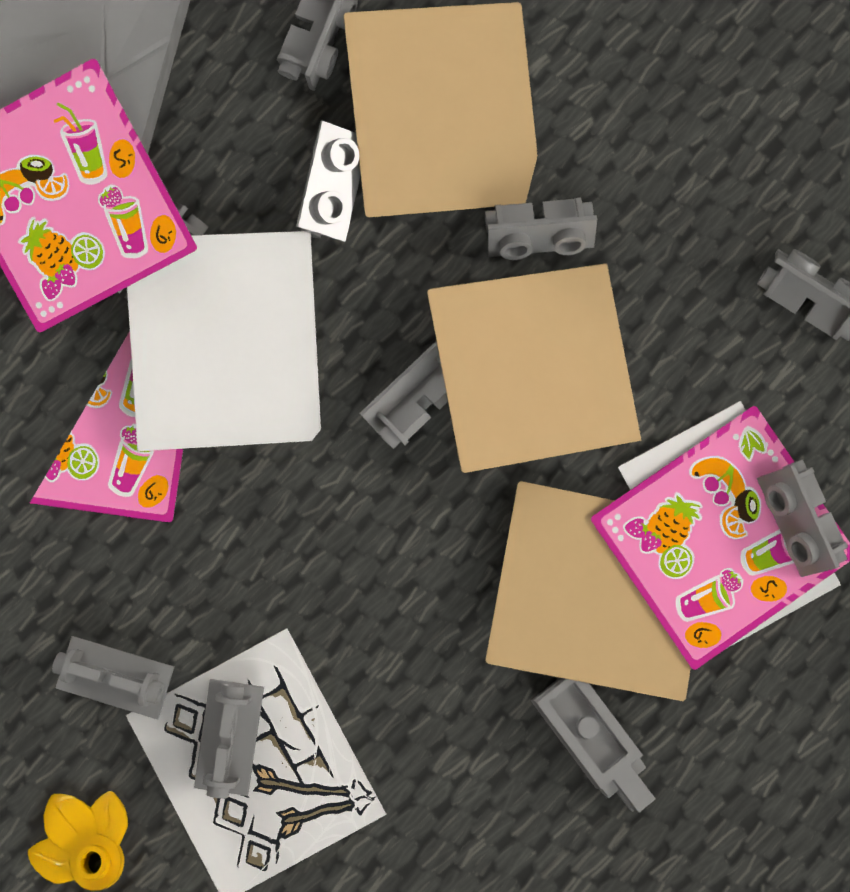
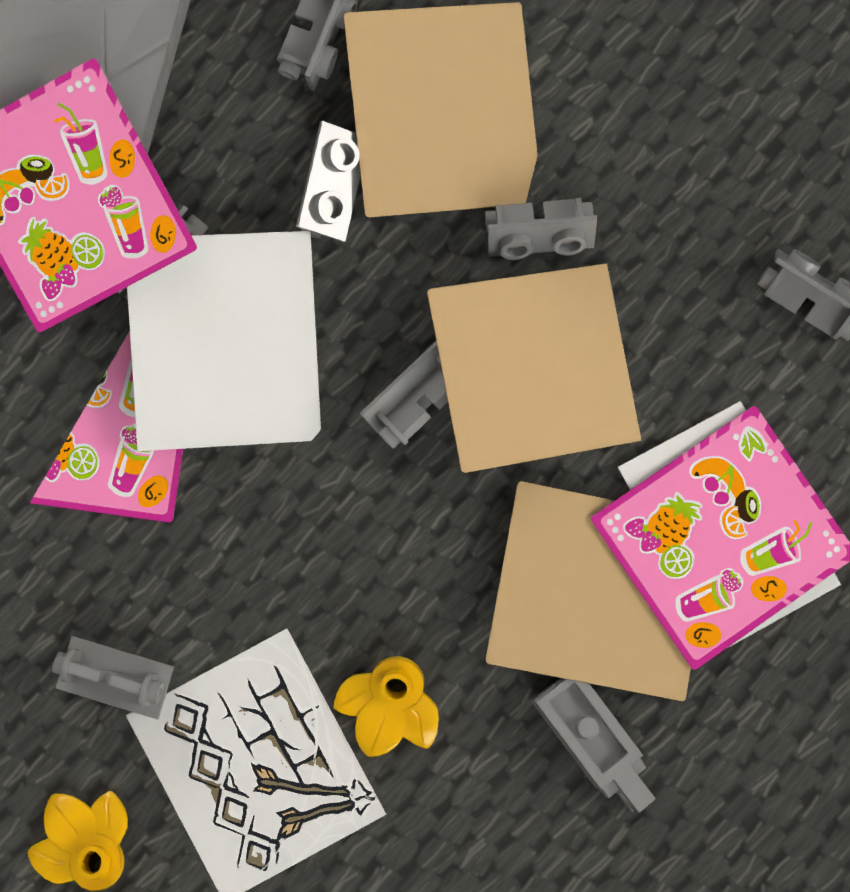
light grey hinge [194,679,264,799] -> none
light grey hinge [757,459,848,577] -> none
none -> yellow plate [333,656,439,757]

